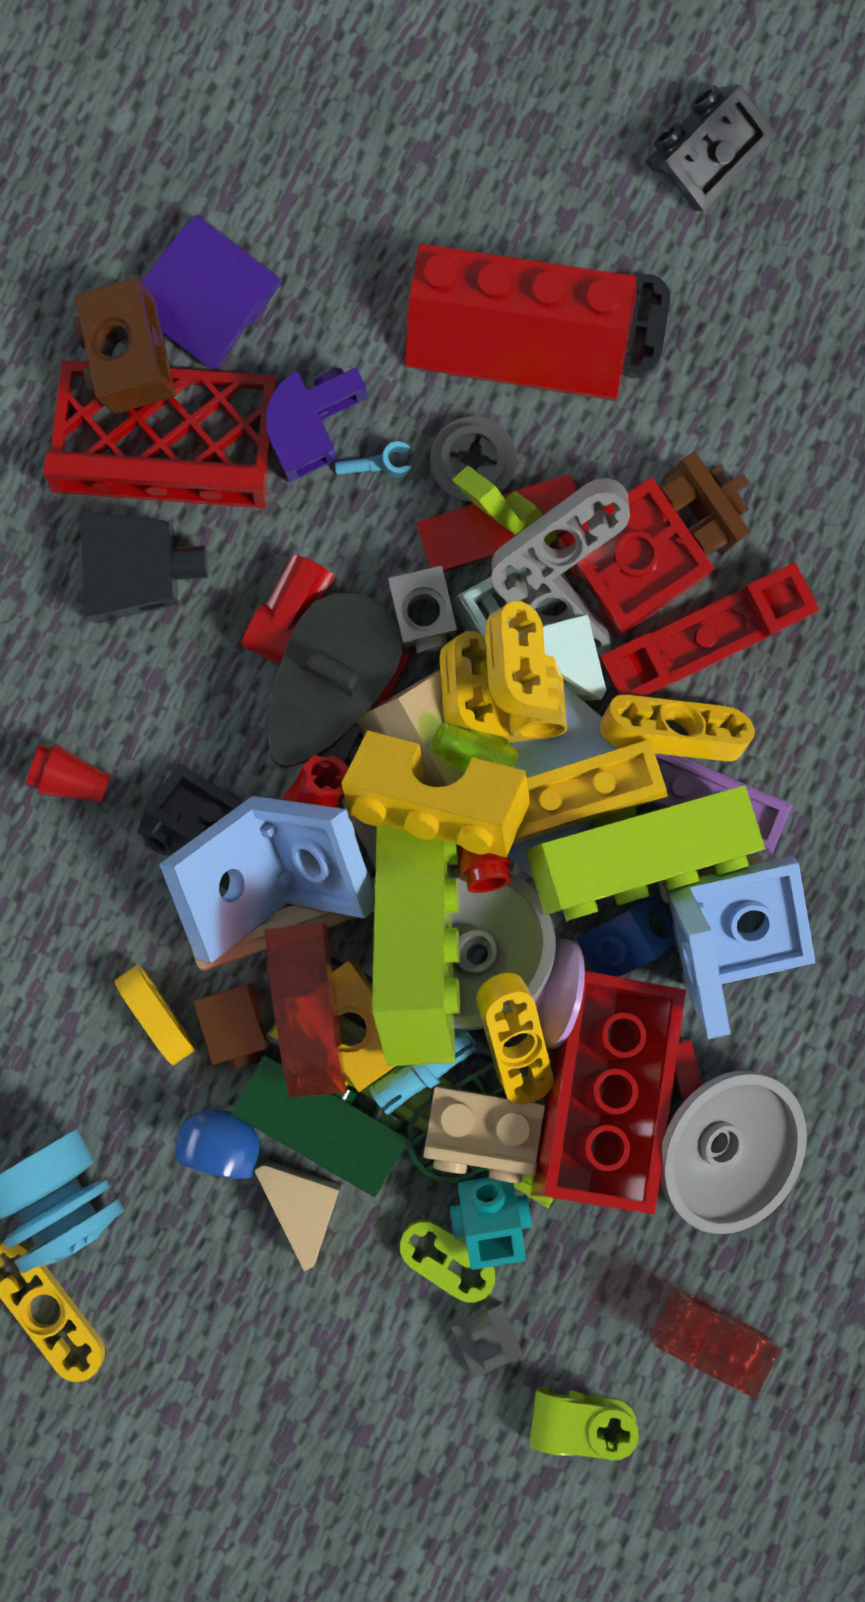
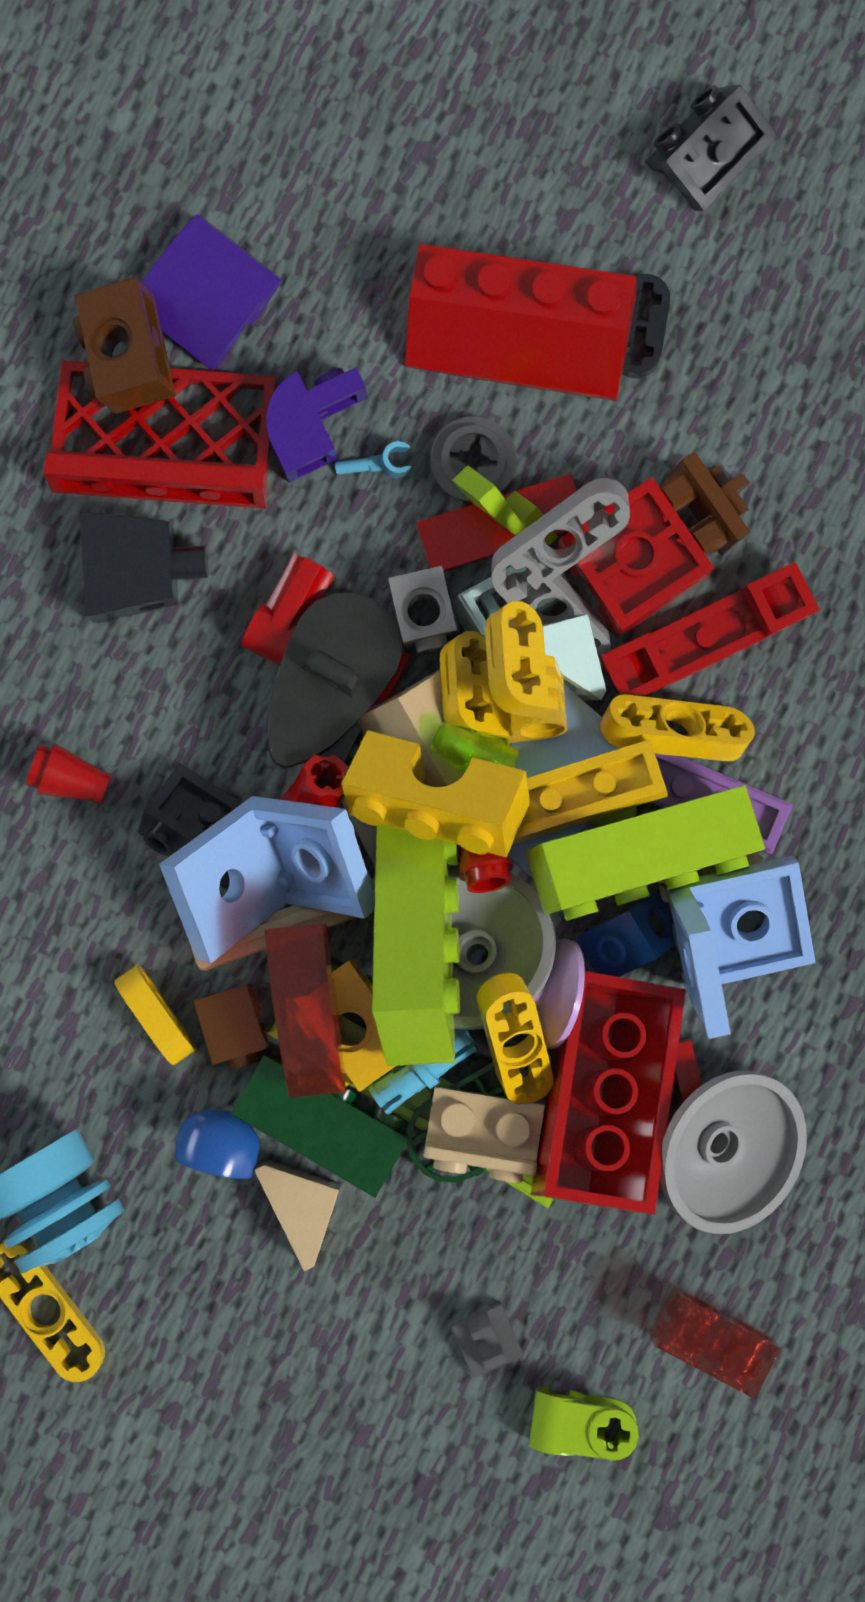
lime beam [400,1219,495,1303] -> none
teal brick [450,1176,532,1270] -> none

